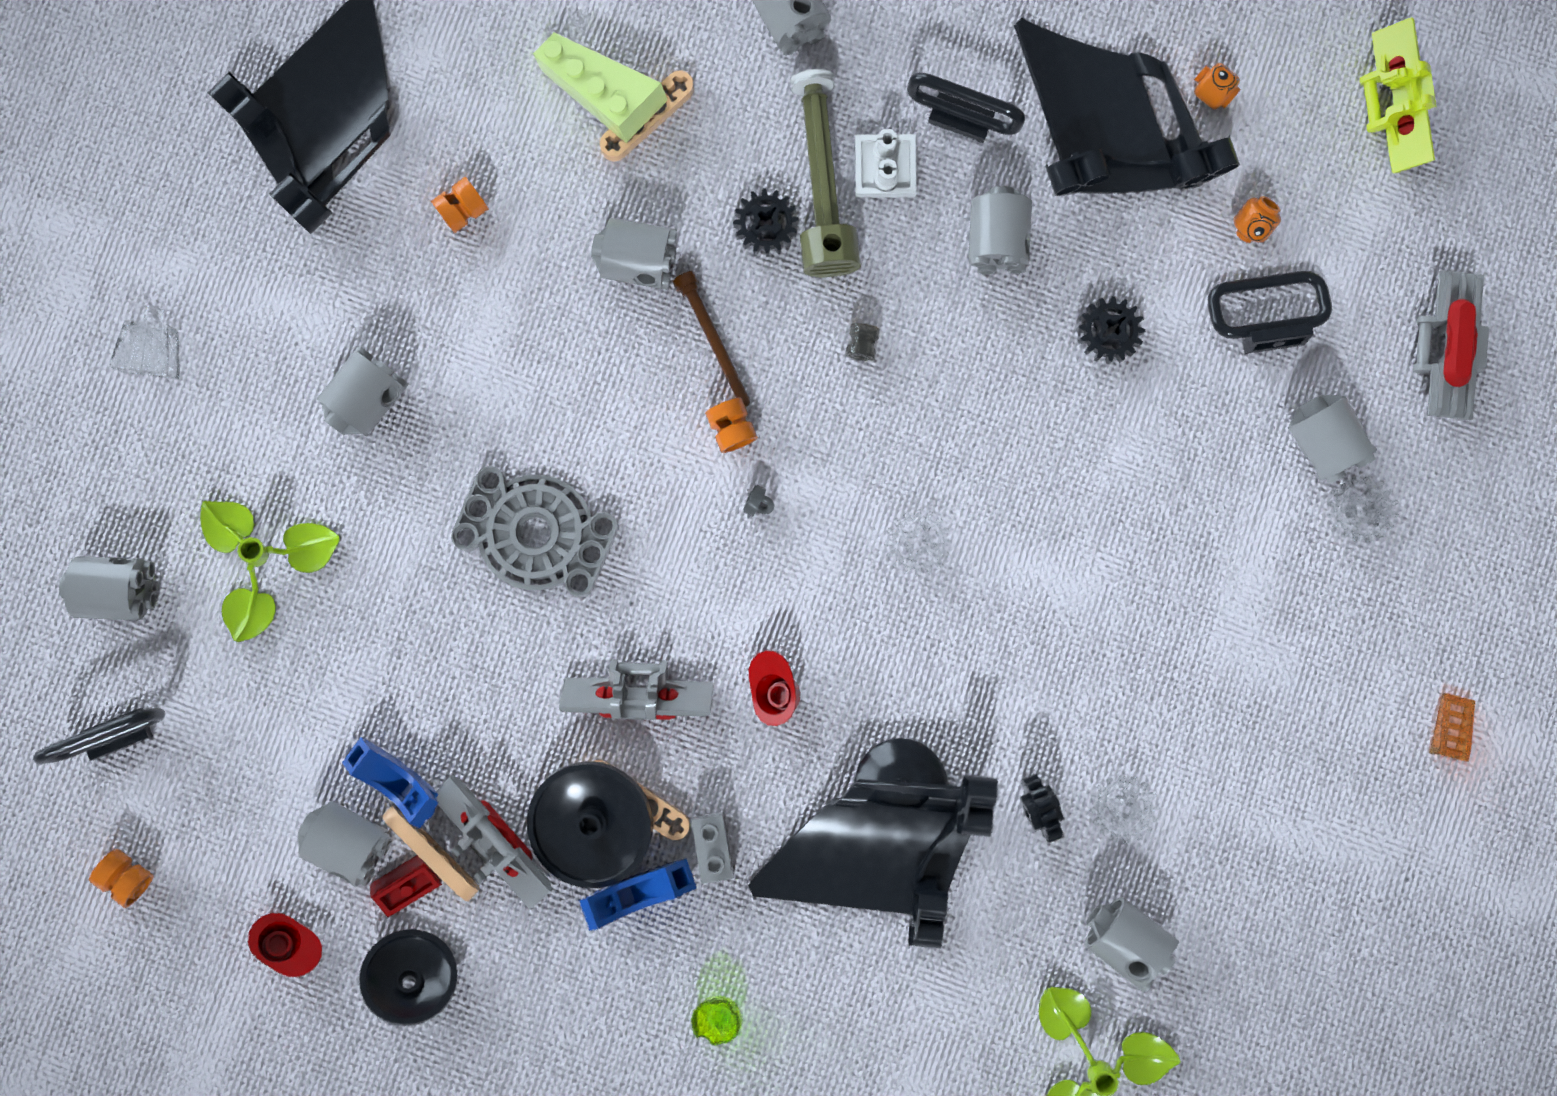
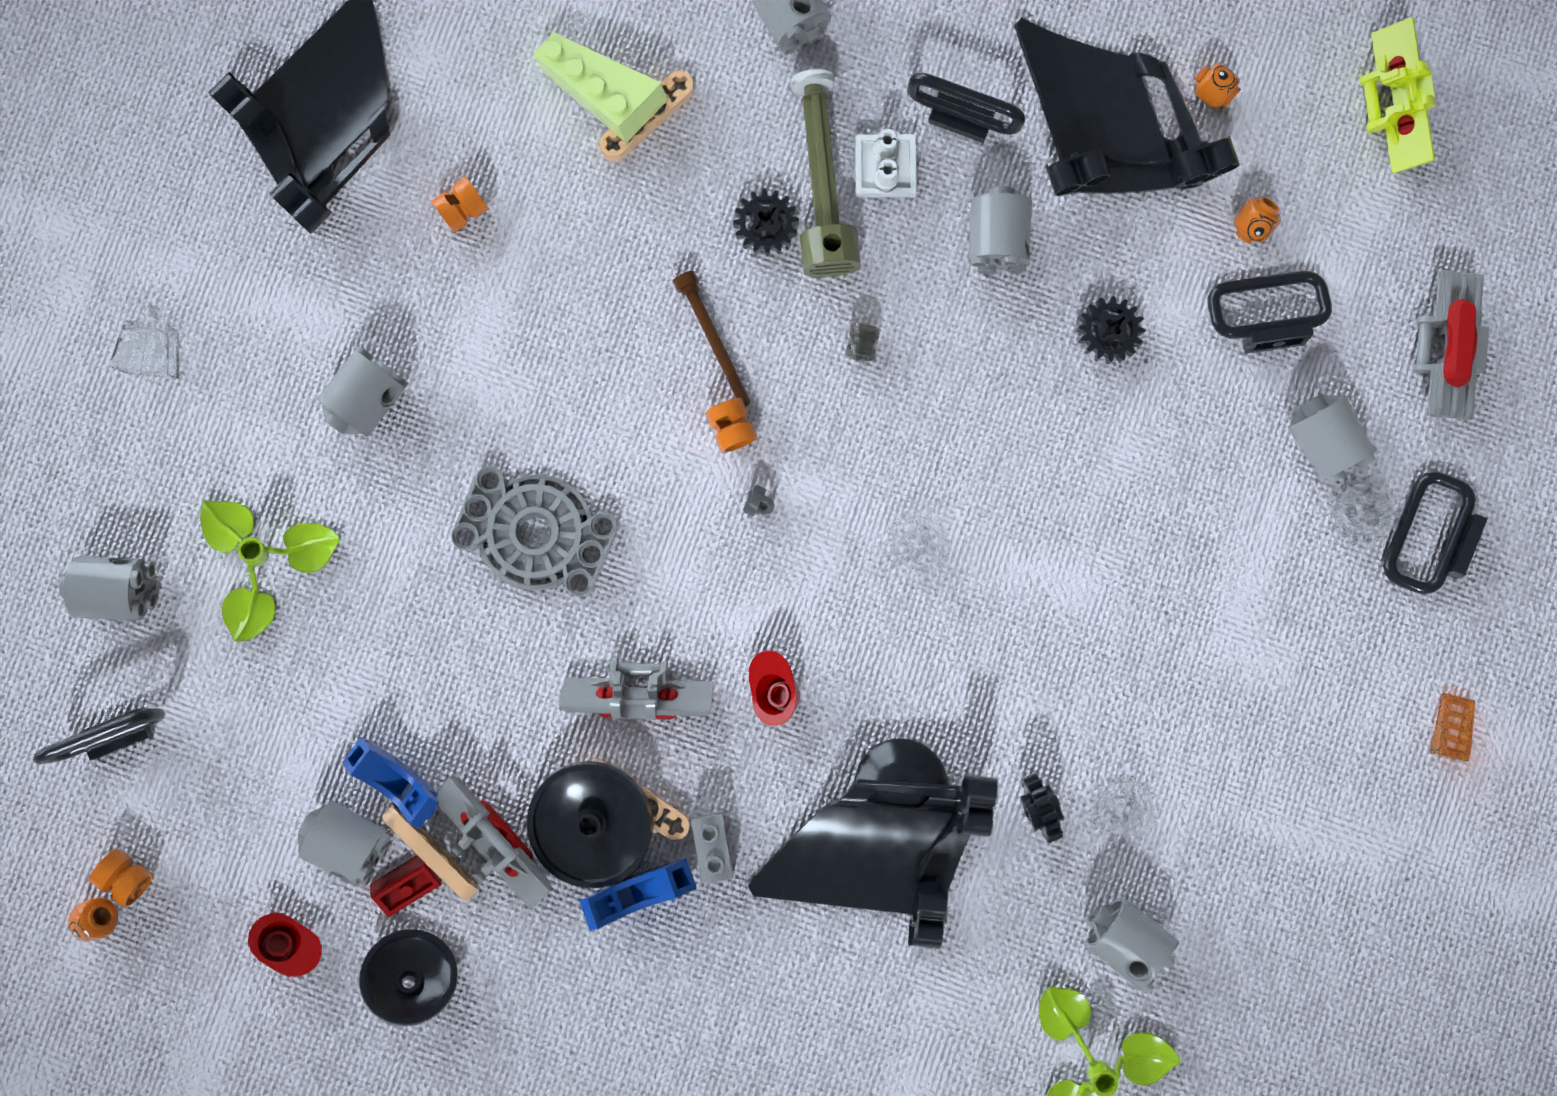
light grey cylinder [591,218,677,290] -> none
clear neon green hair [690,995,743,1045] -> none
none -> orange head [68,897,119,942]
none -> black bar [1383,472,1488,594]

